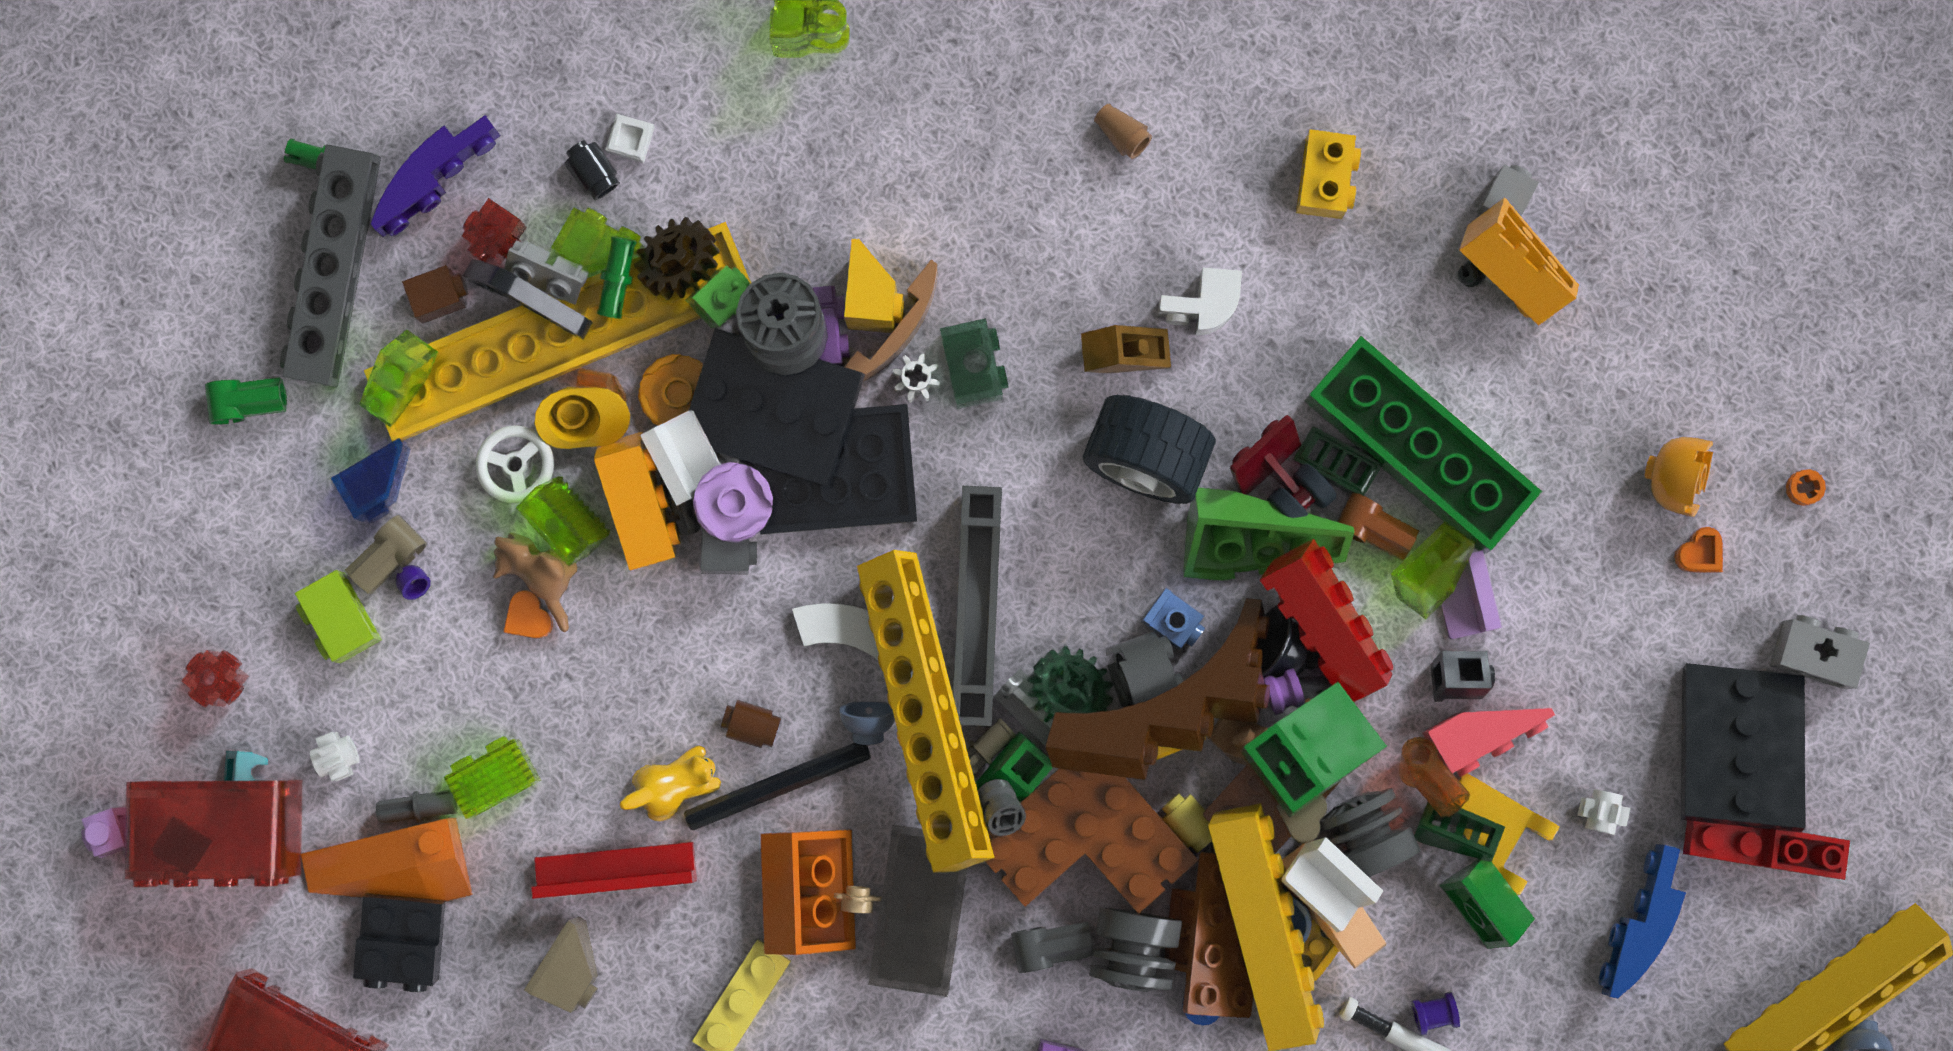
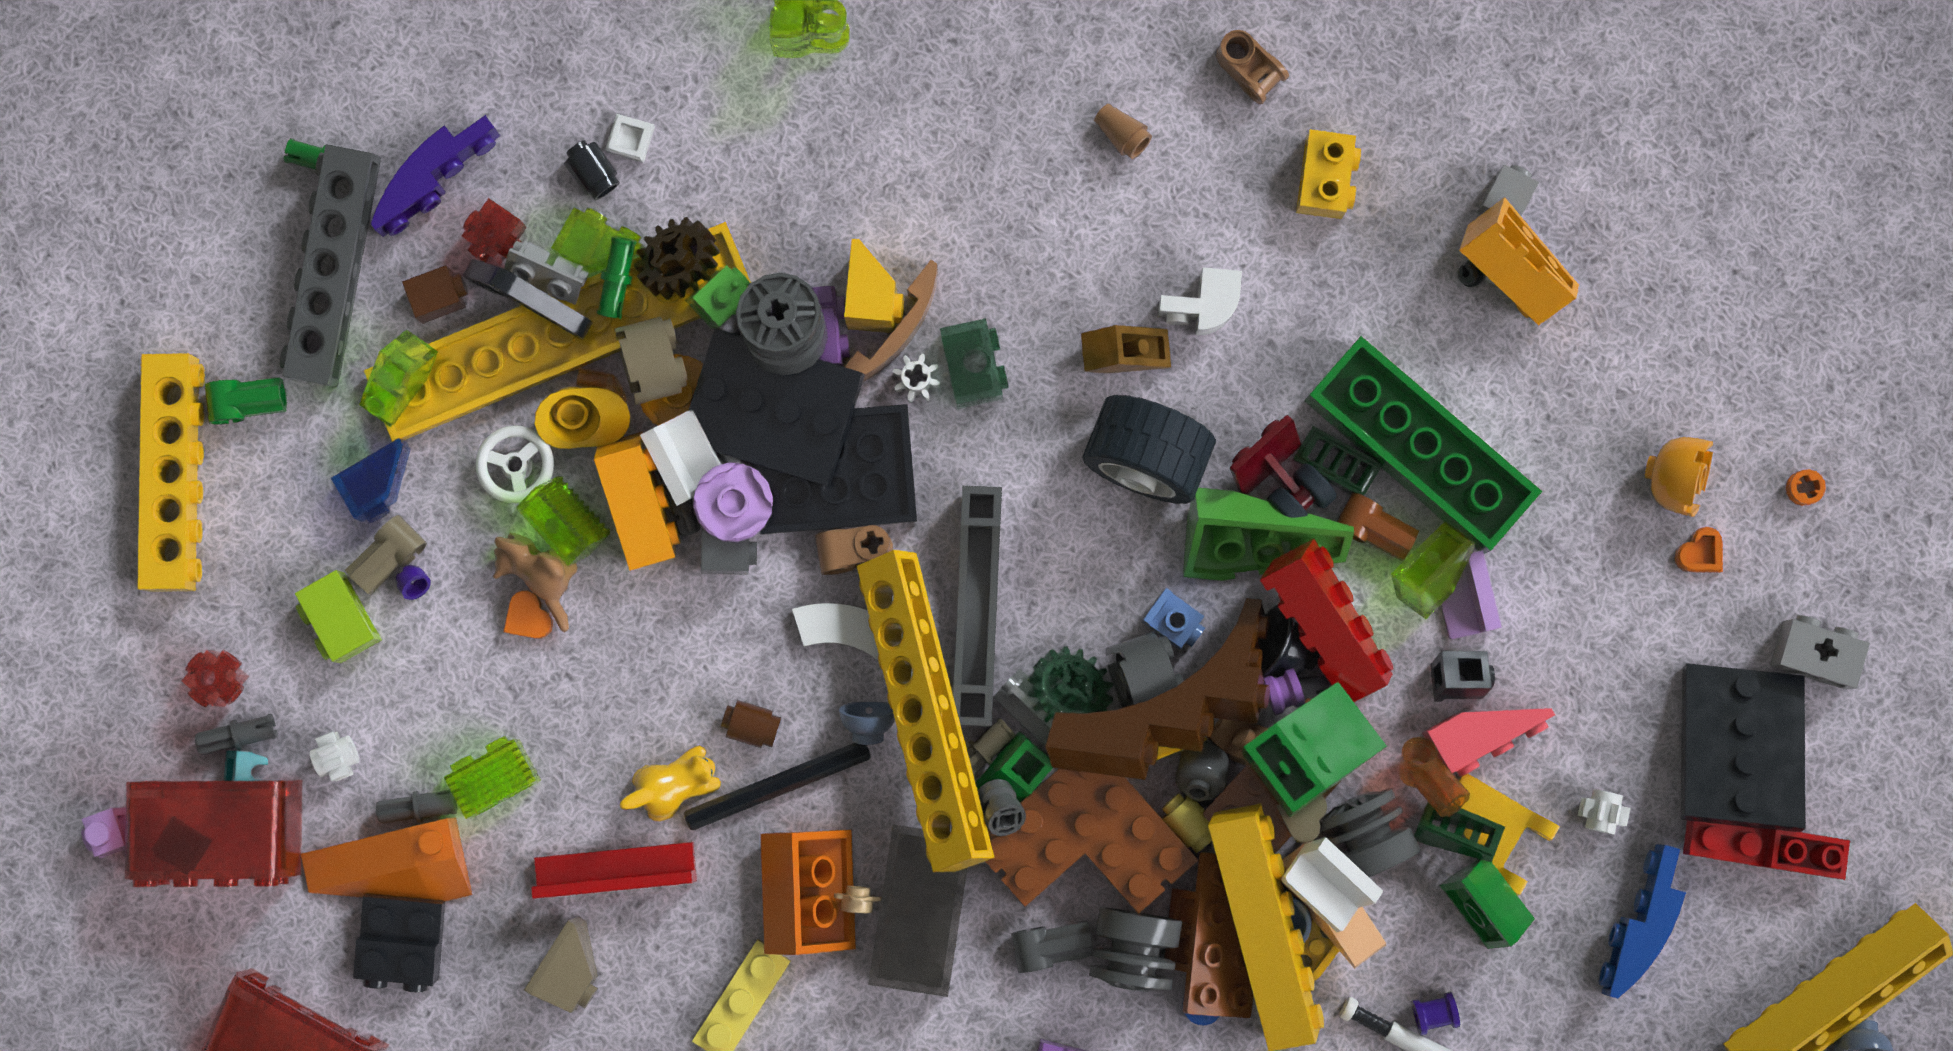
none -> yellow brick [138,353,205,592]
none -> dark grey axle [195,714,278,755]
none -> dark tan brick [614,316,688,405]
none -> medium nougat piece [815,525,893,575]
none -> dark grey head [1175,741,1231,801]
none -> medium nougat piece [1216,30,1289,105]

